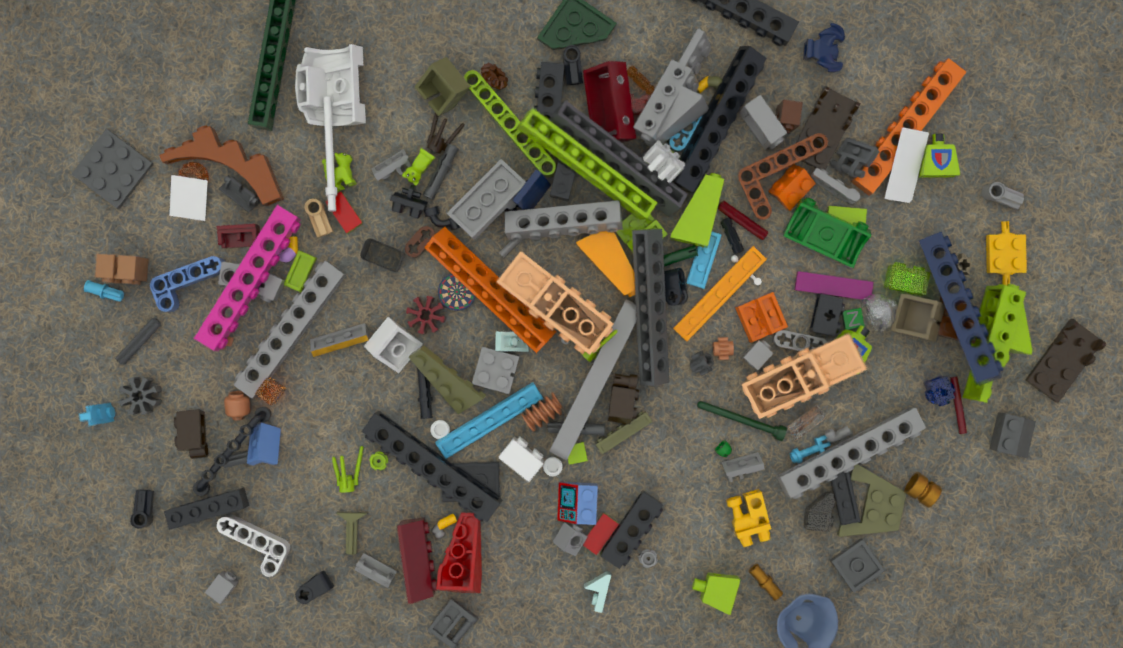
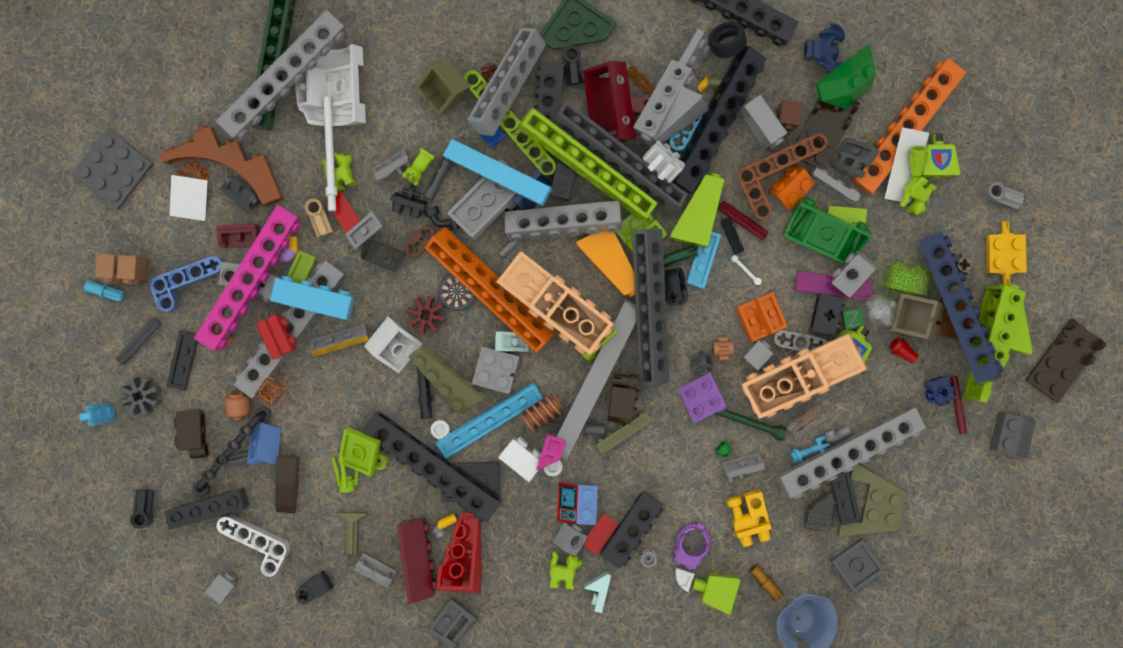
dark brown plant [426,113,465,154] -> none
lime tile [568,442,588,465] -> none
light orange tile [673,246,767,342] -> none
pearl gold wheel [904,472,942,508] -> none
none -> black tile [166,330,198,391]
none -> light grey brick [216,10,346,141]
none -> red brick [256,314,297,360]
none -> medium azure brick [270,276,355,320]
none -> dark brown slope [275,455,300,513]
none -> lime tile [338,427,381,477]
none -> light grey plate [345,211,385,250]
none -> medium azure tile [443,139,552,206]
none -> light grey brick [467,28,546,136]
none -> blue tile [480,127,507,149]
none -> dark pink tile [536,435,566,471]
none -> lime animal [549,551,582,589]
none -> medium lavender piece [673,521,712,570]
none -> white tile [675,567,695,592]
none -> medium lavender hinge [678,372,727,424]
none -> black tyre [708,21,747,58]
none -> green wedge [816,45,876,109]
none -> light grey brick [831,250,876,298]
none -> red cone [889,337,919,363]
none -> lime animal [899,175,937,215]
none -> lime cone [909,146,929,176]

